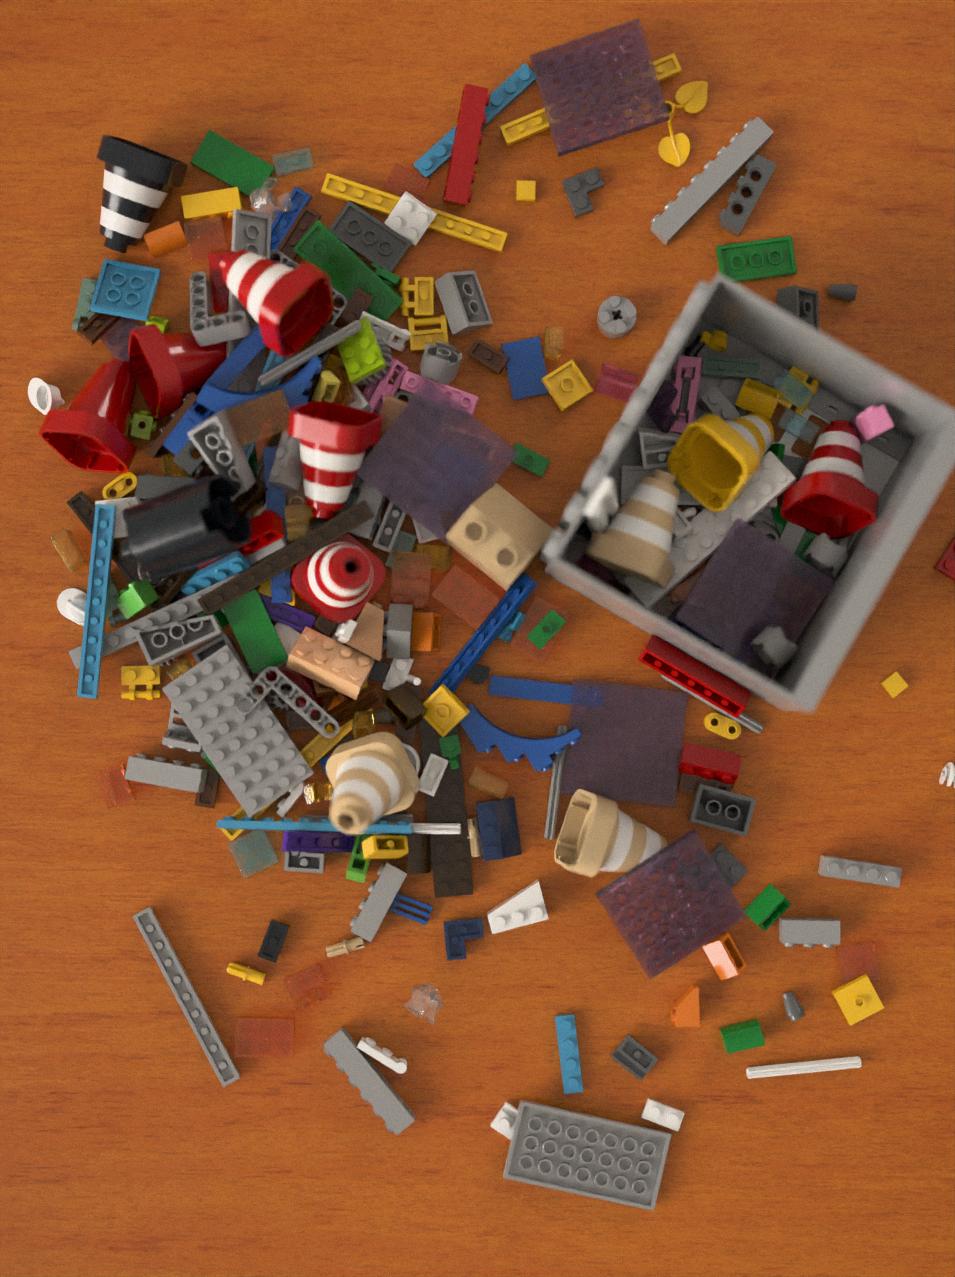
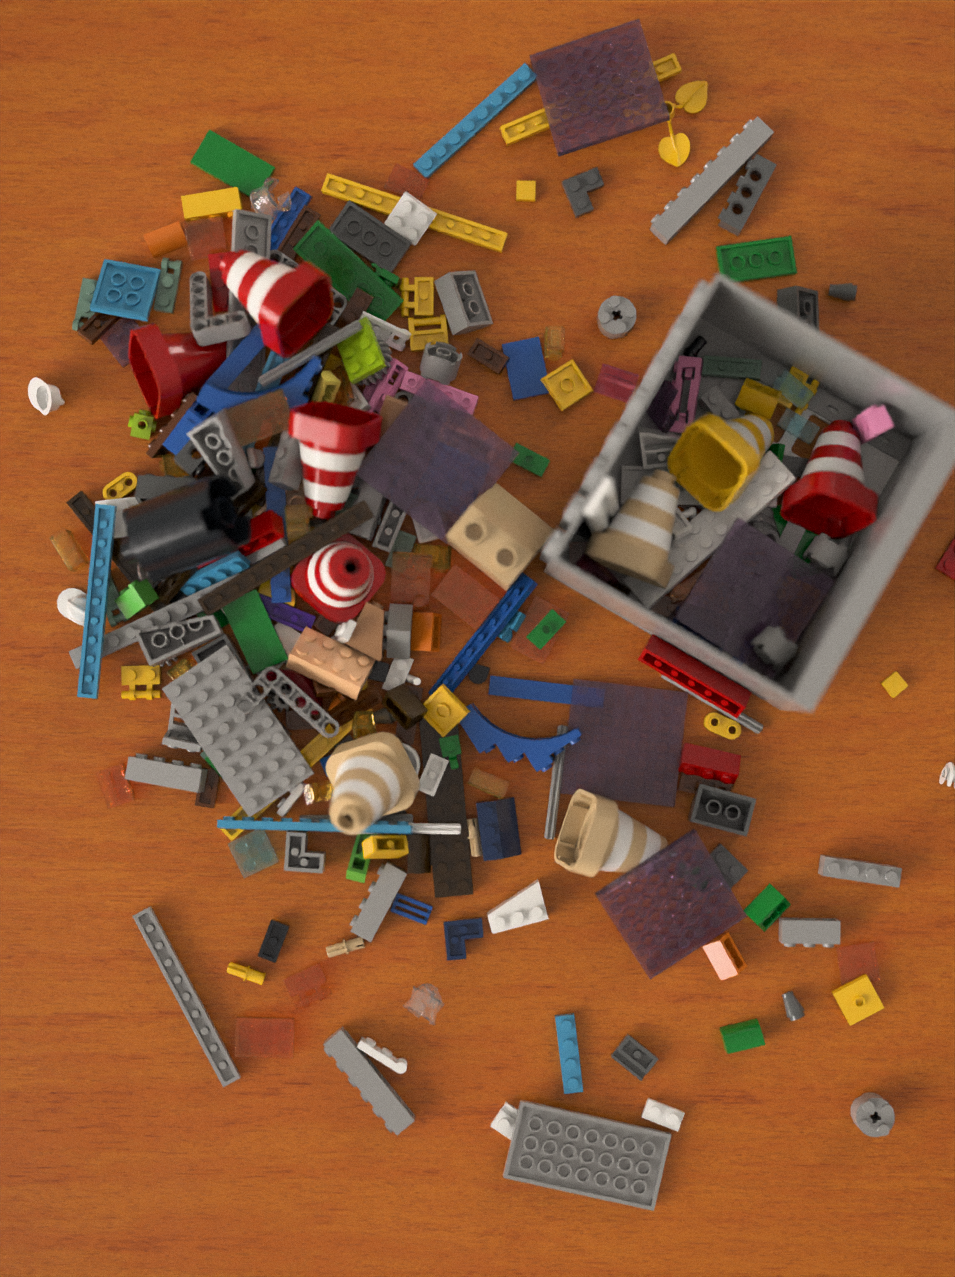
red cone [38,358,137,474] -> none
black cone [96,134,188,253] -> none
lime tile [146,315,170,334] -> none
clear light blue plate [272,148,314,176] -> none
dark purple plate [282,831,354,853] -> none
red brick [442,83,490,207] -> none
orange slope [671,984,700,1027] -> none
yellow piece [700,330,728,352] -> none
white axle [746,1056,862,1079] -> none
none -> sand green plate [153,257,183,314]
none -> light grey plate [246,448,265,469]
none -> light grey brick [850,1092,895,1137]

